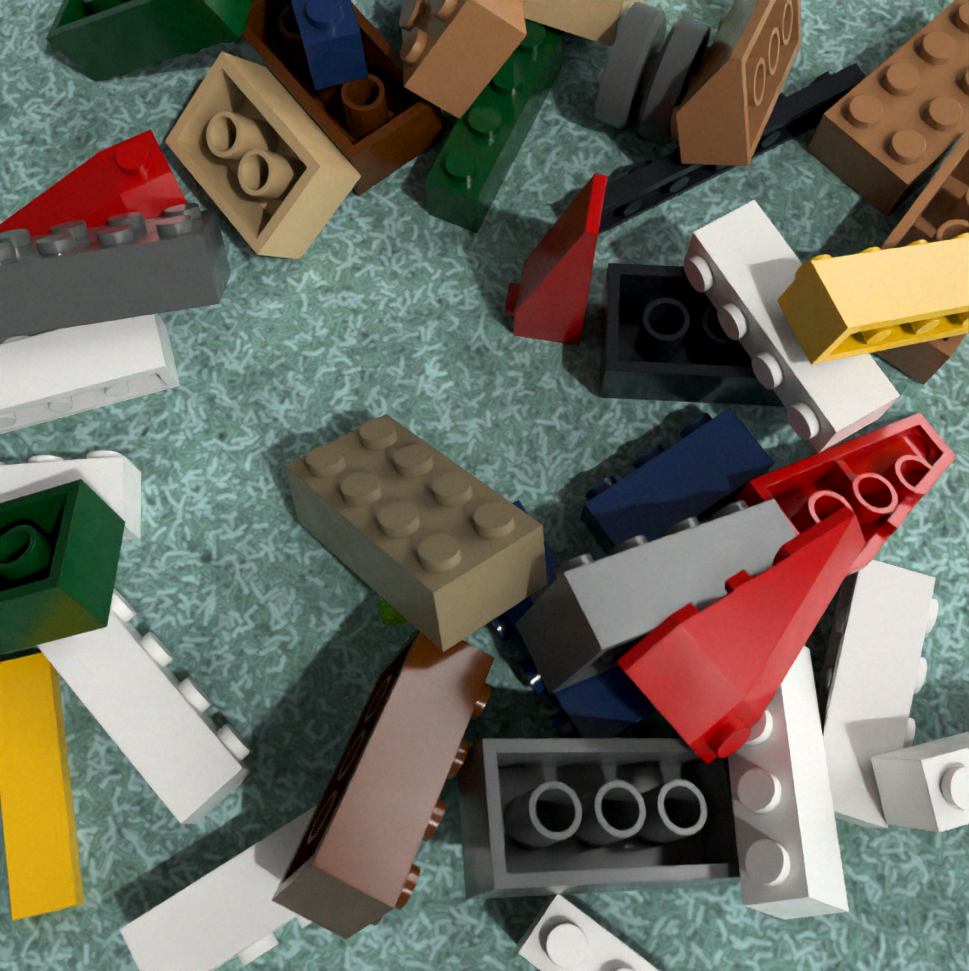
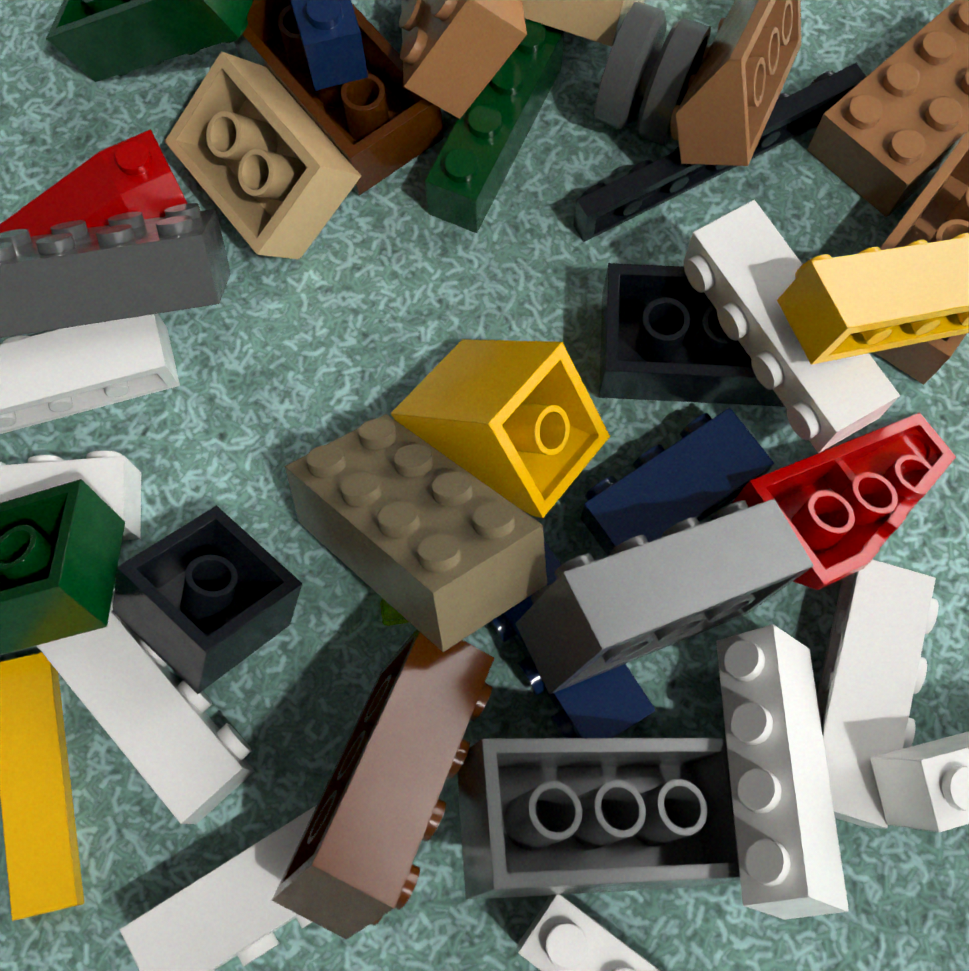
red wedge [505,174,608,346] -> none
wedge [616,506,865,765] -> none
none -> black brick [113,505,302,694]
none -> yellow slope [391,339,610,518]

